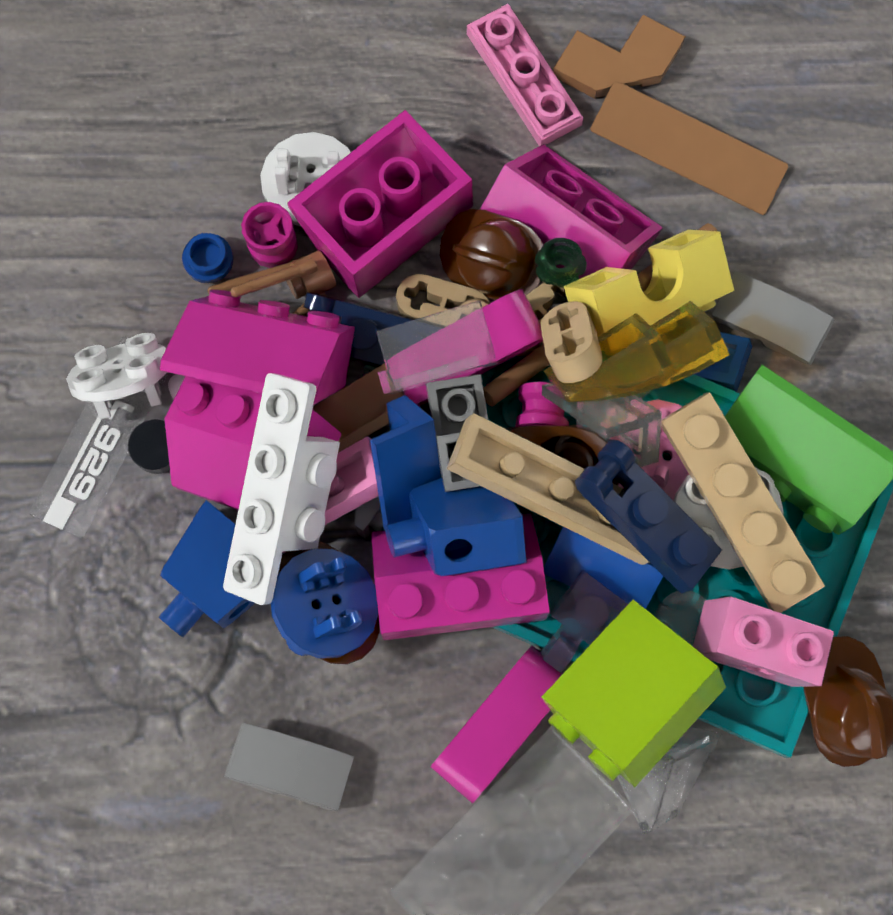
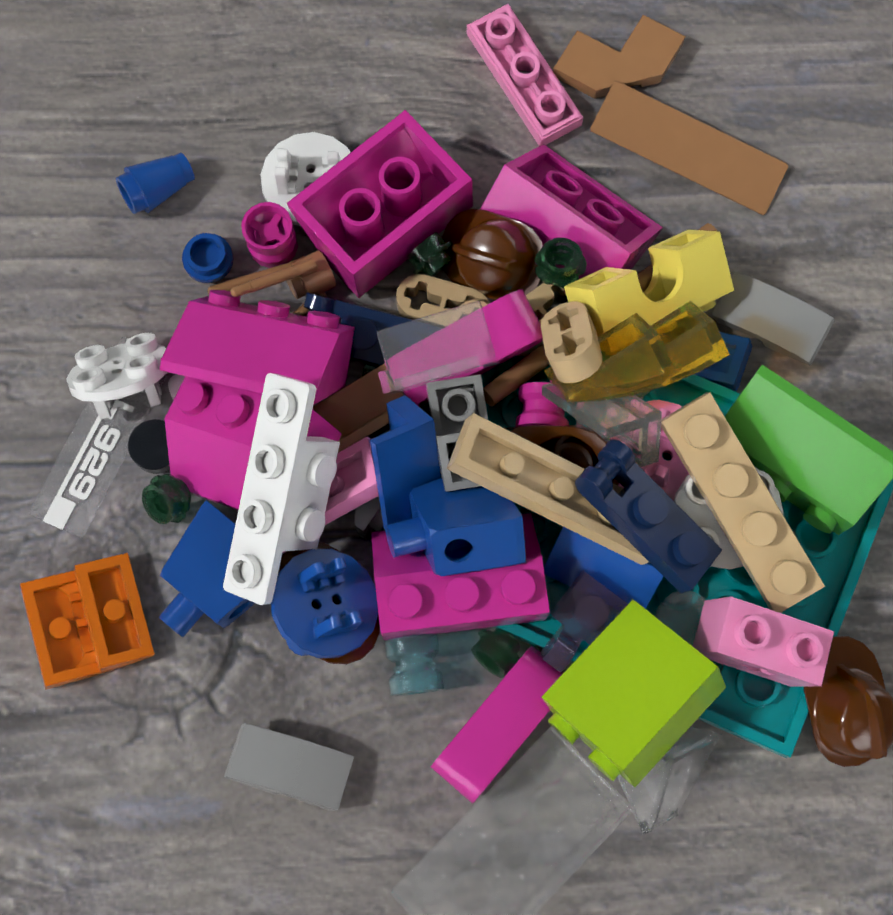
none -> orange slope [20,553,155,690]
none -> blue cone [115,152,195,214]
none -> clear green plate [142,474,191,524]
none -> clear light blue wheel [385,634,444,696]
none -> clear green plate [406,232,453,277]
none -> clear green plate [471,628,521,678]

